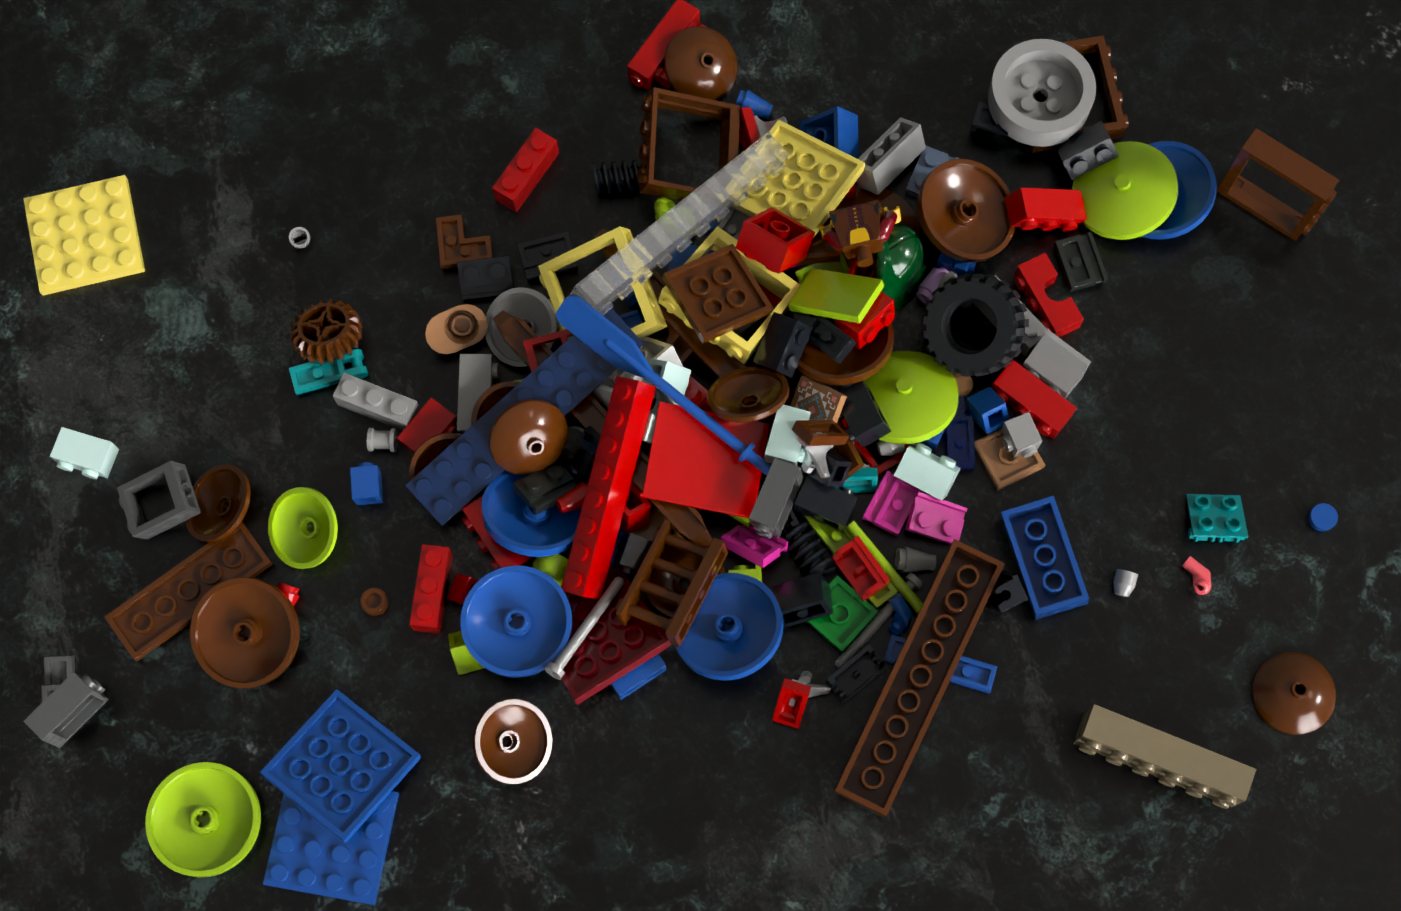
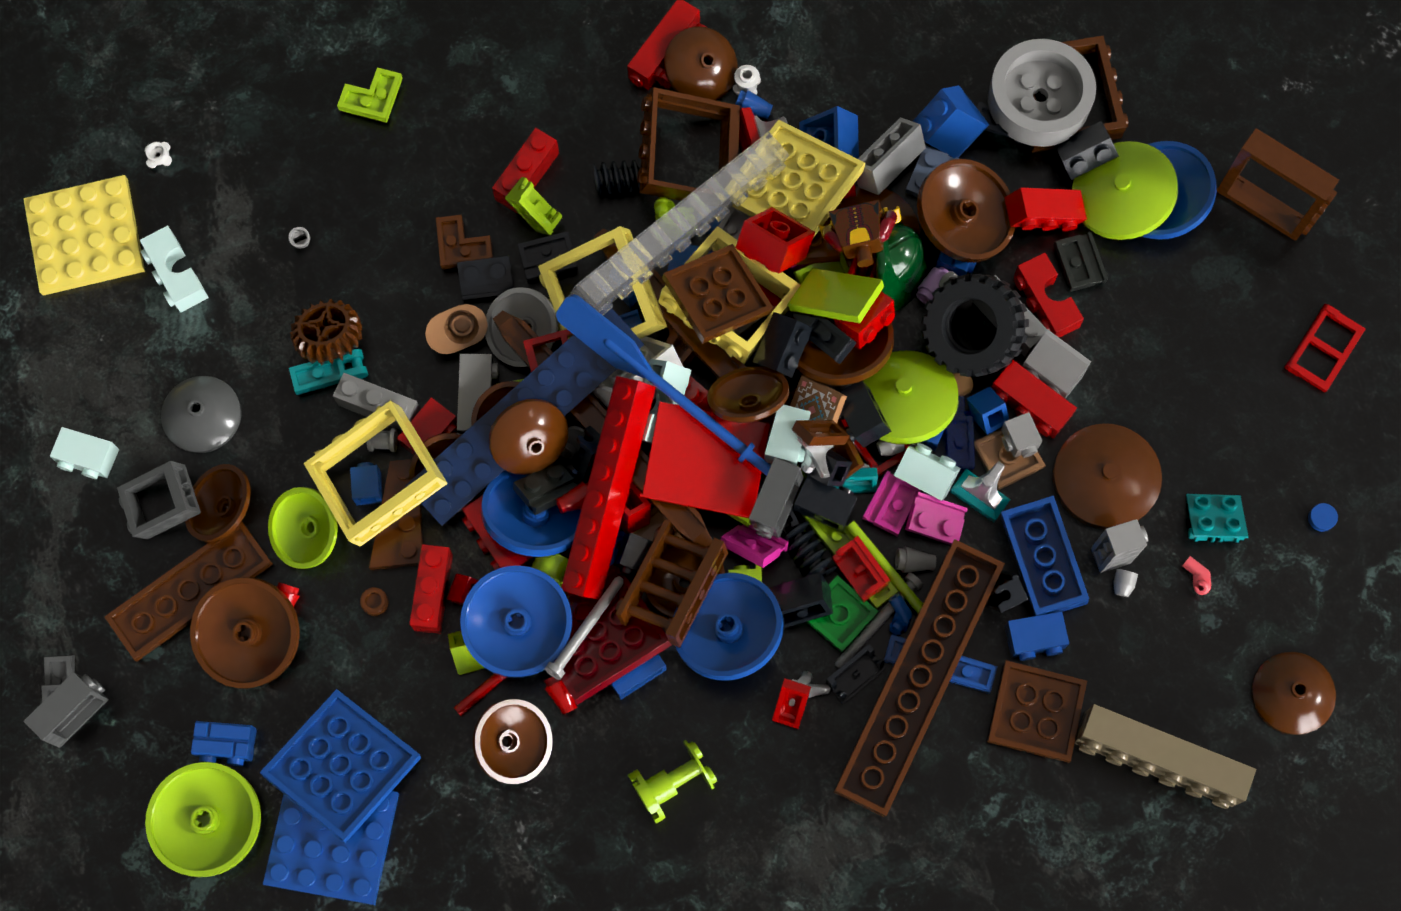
none -> light aqua arch [140,225,209,312]
none -> white plate [145,142,172,168]
none -> dark grey dish [161,376,241,453]
none -> blue brick [191,721,257,766]
none -> light yellow window [304,400,448,546]
none -> lime plate [337,68,403,123]
none -> reddish brown wing [369,459,423,570]
none -> red bar [454,673,506,716]
none -> lime hinge [505,177,562,235]
none -> red cone [544,677,578,715]
none -> lime piece [628,740,717,824]
none -> white brick [733,65,761,95]
none -> blue slope [912,85,989,158]
none -> piece [950,461,1011,523]
none -> reddish brown plate [987,660,1087,763]
none -> blue brick [1004,612,1069,661]
none -> reddish brown dish [1053,424,1162,530]
none -> light grey brick [1091,519,1148,573]
none -> red window [1285,304,1366,393]

